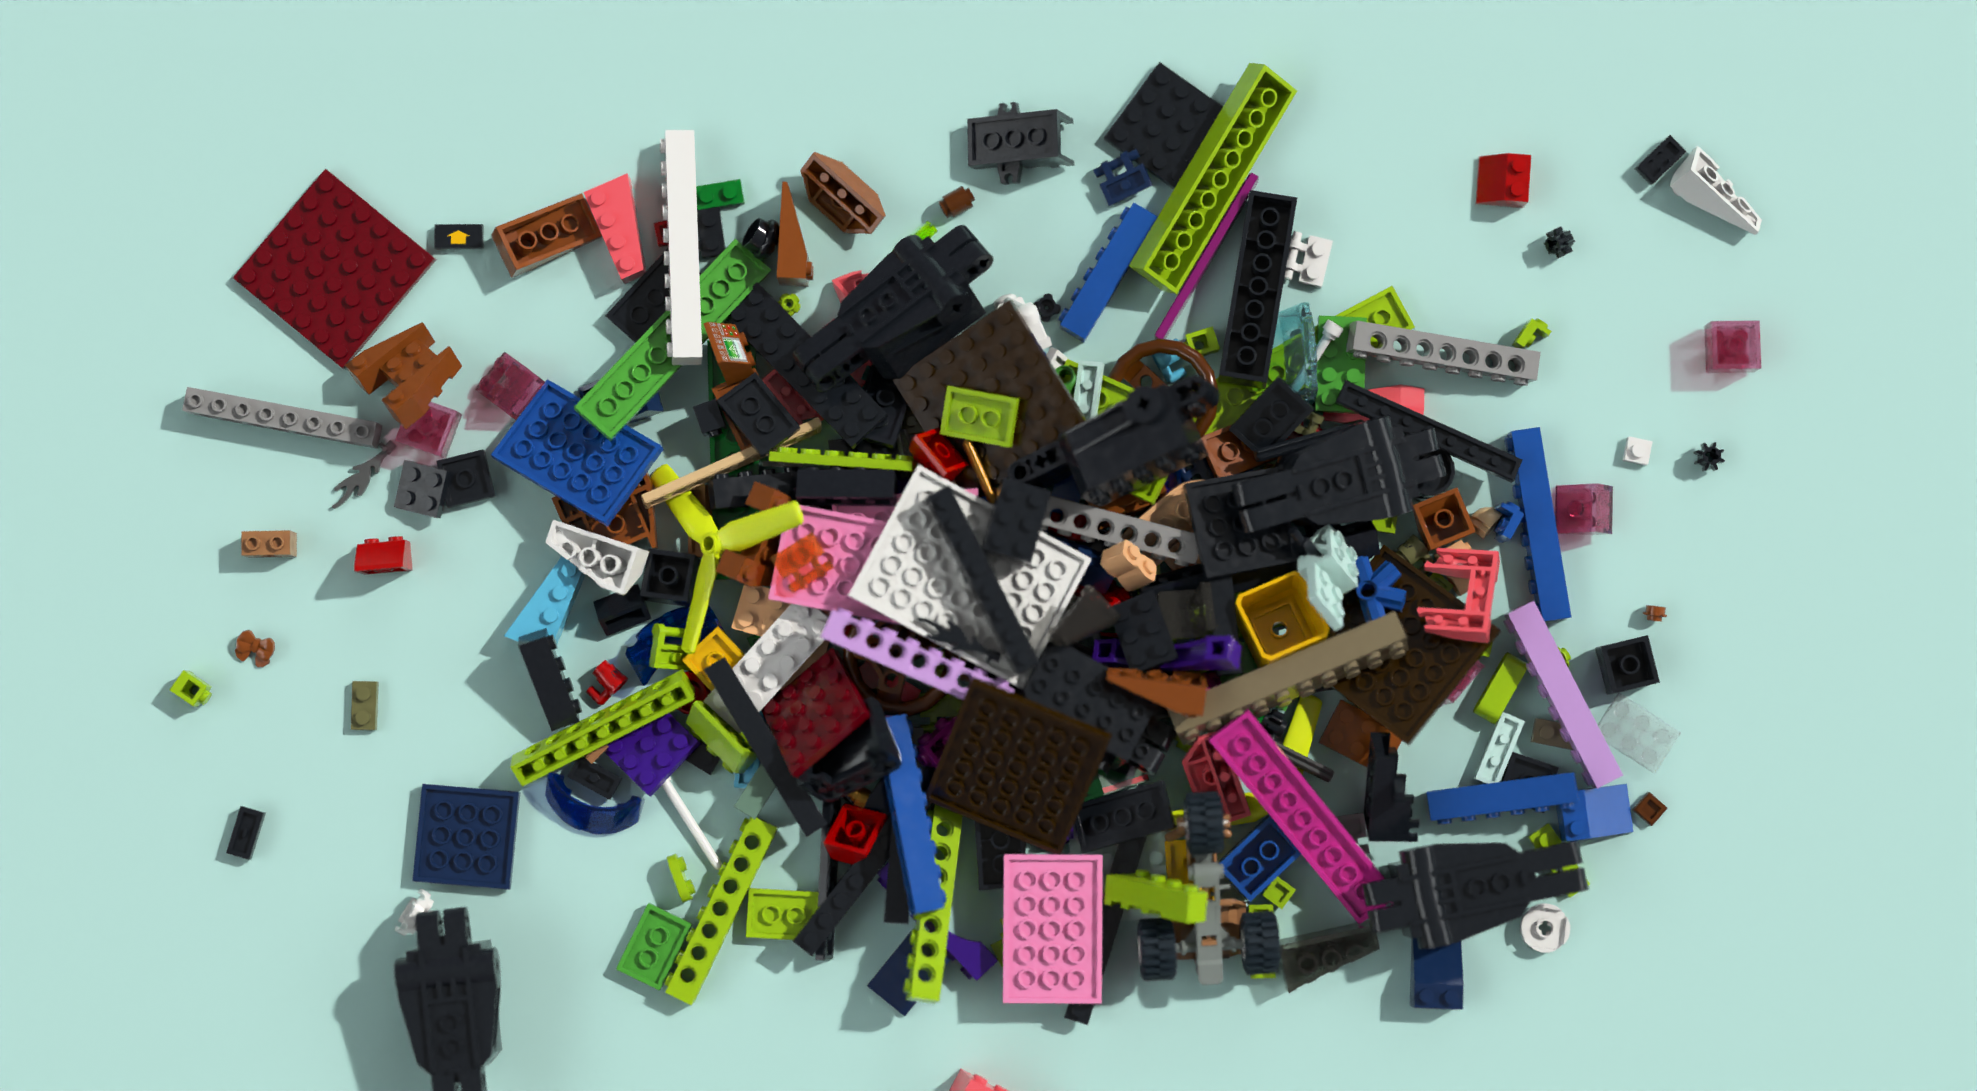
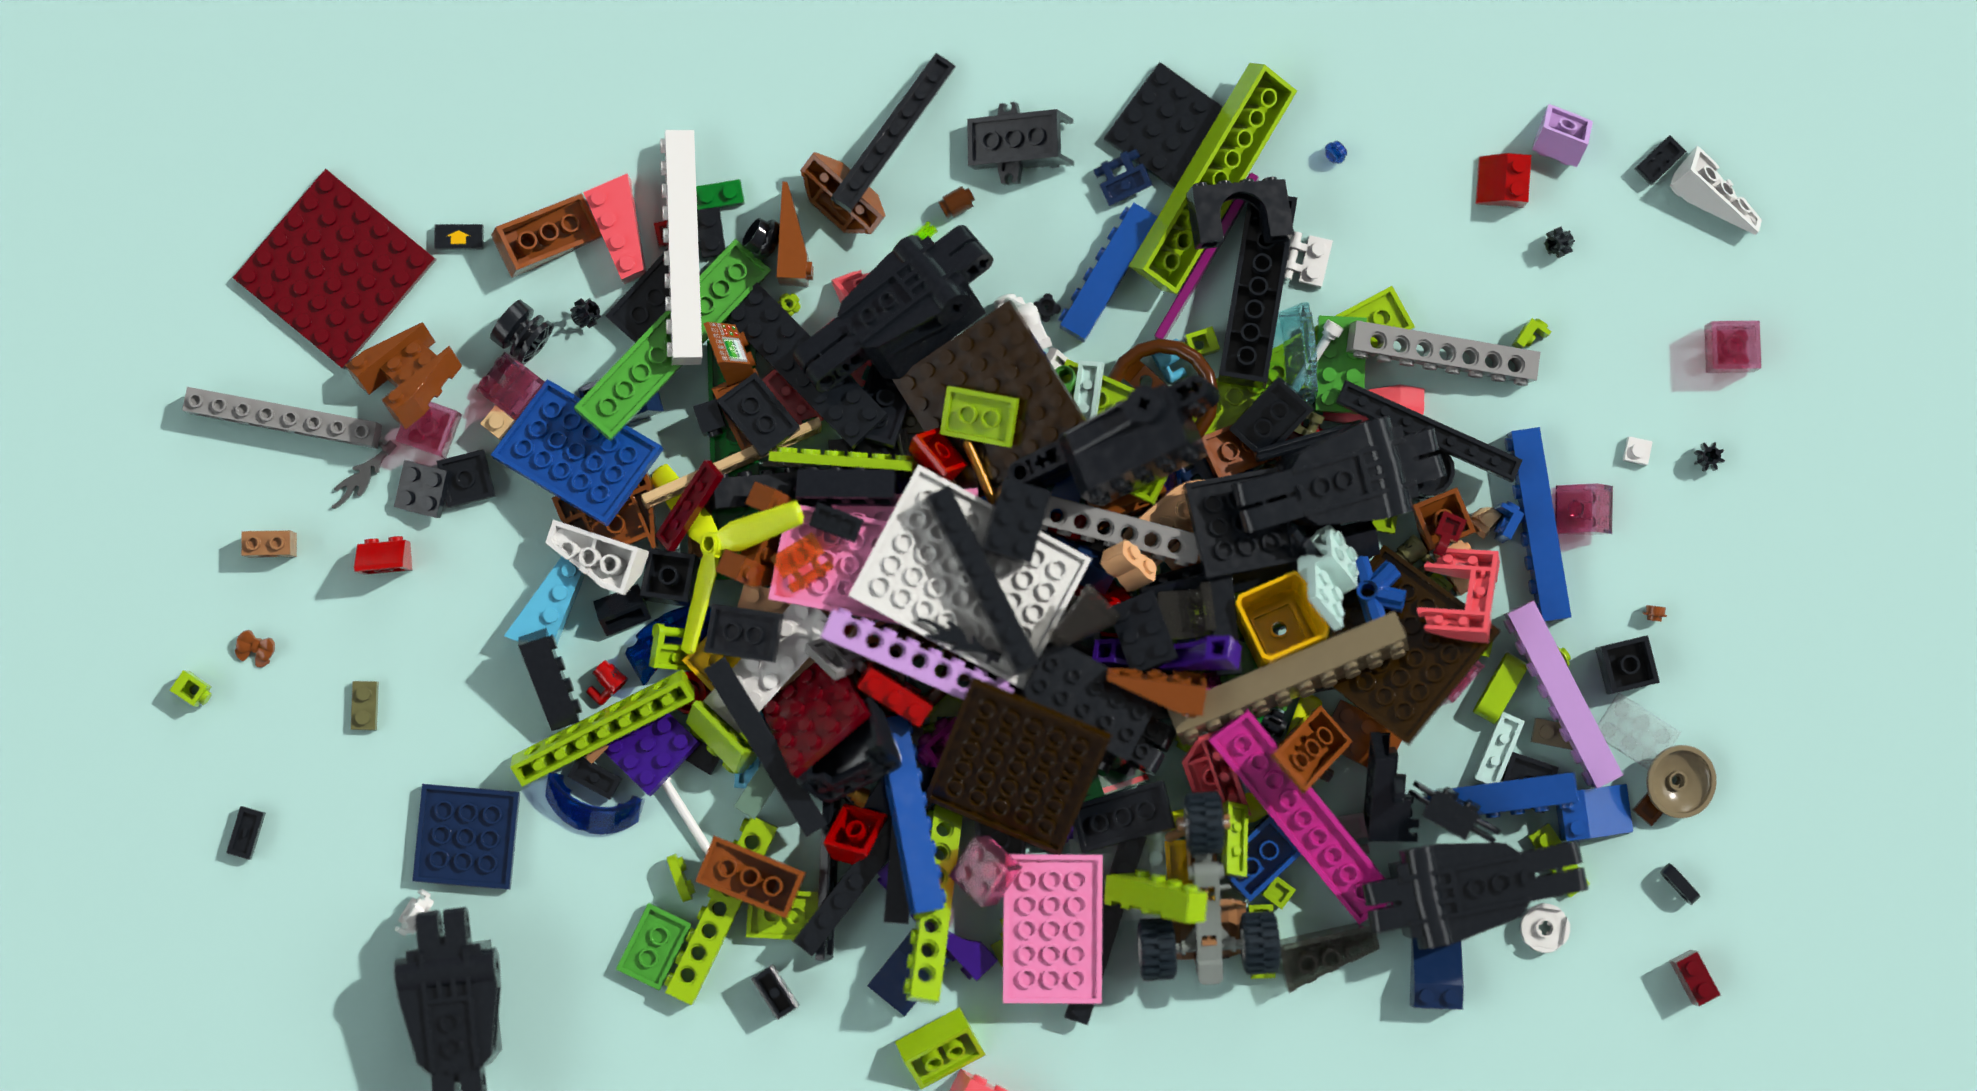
none -> tan brick [480,405,515,440]
none -> black wheel [490,299,554,364]
none -> black gear [570,298,601,329]
none -> dark red plate [655,460,724,551]
none -> dark orange slope [695,836,807,918]
none -> black plate [704,604,784,663]
none -> black brick [751,964,800,1020]
none -> light grey plate [804,638,867,680]
none -> black plate [809,502,864,543]
none -> black plate [831,53,955,213]
none -> red arch [857,661,933,727]
none -> lime slope [895,1007,985,1090]
none -> clear pink brick [948,836,1022,907]
none -> black arch [1186,177,1294,249]
none -> lime plate [1221,801,1249,879]
none -> dark orange slope [1271,705,1353,793]
none -> clear blue plate [1325,141,1347,164]
none -> black brick [1408,780,1501,843]
none -> dark red plate [1433,511,1467,557]
none -> lavender slope [1532,104,1593,167]
none -> dark tan dish [1646,745,1717,818]
none -> black beam [1659,863,1701,905]
none -> dark red brick [1670,950,1721,1007]

